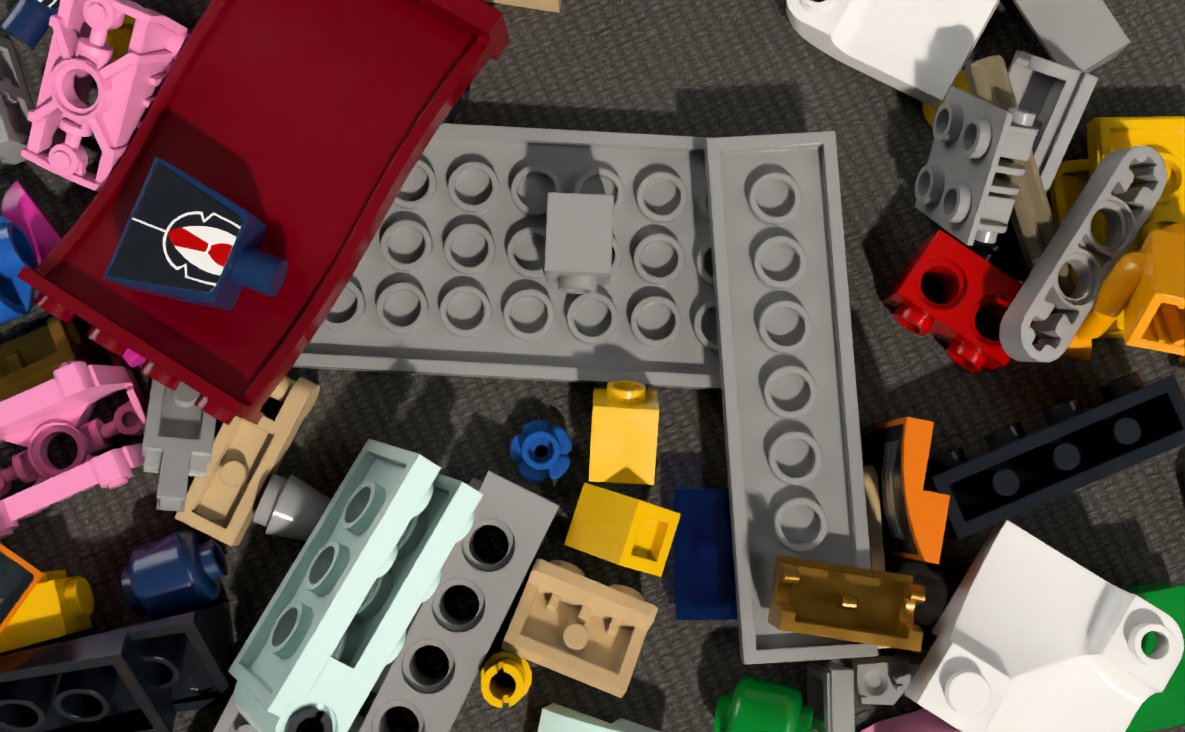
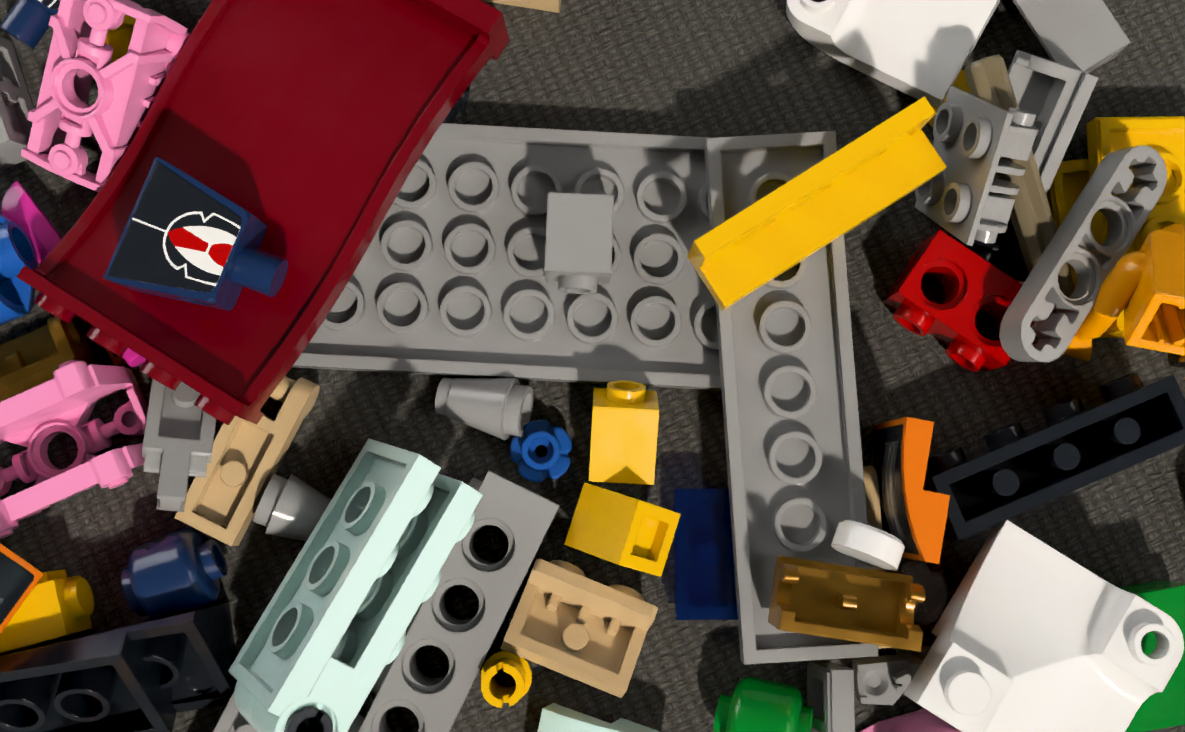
none -> light grey cone [435,377,533,440]
none -> yellow fence [687,96,947,311]
none -> white tile [831,520,905,571]

